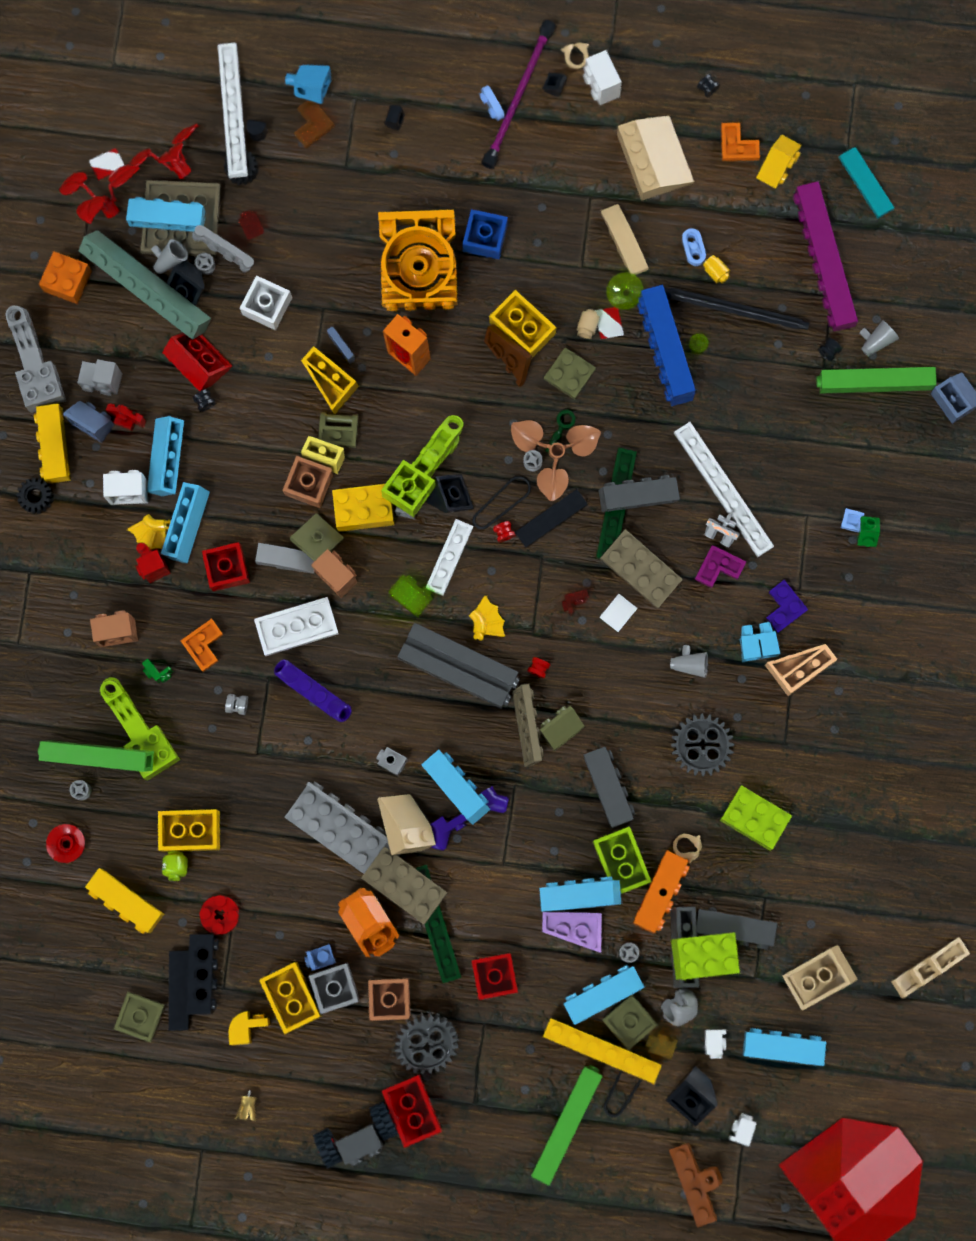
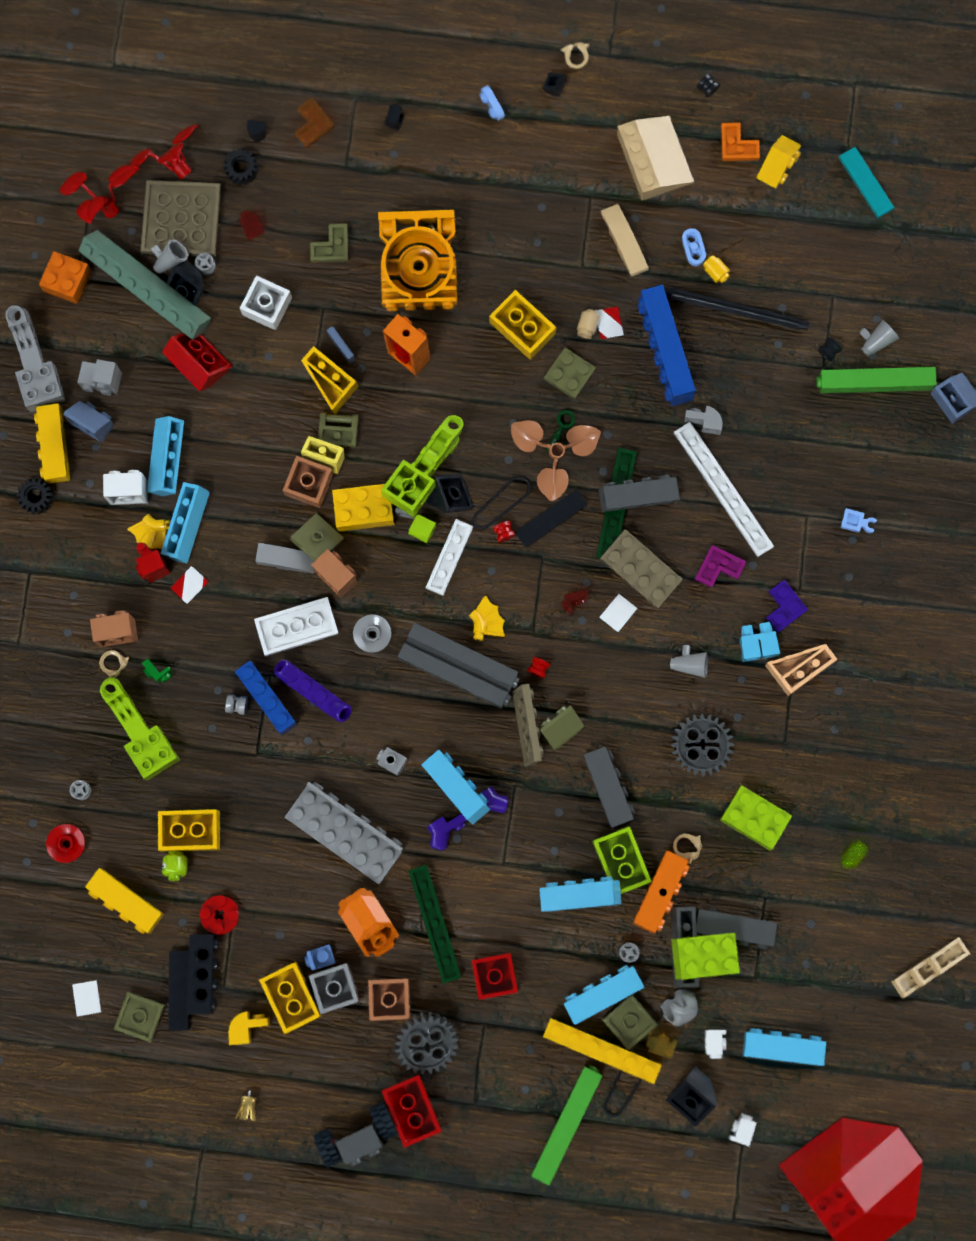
bright green brick [38,740,154,772] -> none
white sticker [89,148,124,180] -> none
red plate [106,403,146,431] -> none
medium azure brick [126,197,206,232] -> none
orange plate [180,618,223,672] -> none
light grey plate [192,225,254,272] -> none
black wheel [192,389,216,412] -> none
red brick [202,542,250,592] -> none
white tile [218,43,248,178] -> none
dark azure torso [285,65,331,104] -> none
dark tan plate [361,846,447,925] -> none
tan slope [378,794,436,855] -> none
clear neon green brick [388,574,433,617] -> none
blue brick [463,209,508,259] -> none
magenta hose [481,20,556,169] -> none
reddish brown wing [484,324,532,387] -> none
light grey wheel [523,450,542,472] -> none
lavender wing [542,912,602,953] -> none
white brick [583,50,621,105] -> none
clear neon green dish [606,272,644,310] -> none
dark orange plate [669,1142,723,1227] -> none
clear neon green tile [689,334,708,354] -> none
light grey hips [704,513,740,547] -> none
tan slope [782,945,858,1011] -> none
magenta brick [793,181,858,332] -> none
green bracket [857,516,880,547] -> none
none -> white sticker [73,980,101,1016]
none -> tan piece [99,650,129,678]
none -> white sticker [171,566,208,604]
none -> blue brick [235,661,298,736]
none -> olive plate [310,224,348,263]
none -> light grey dish [353,614,391,653]
none -> lime piece [408,515,437,543]
none -> light grey brick [684,406,723,435]
none -> clear neon green brick [840,840,869,870]

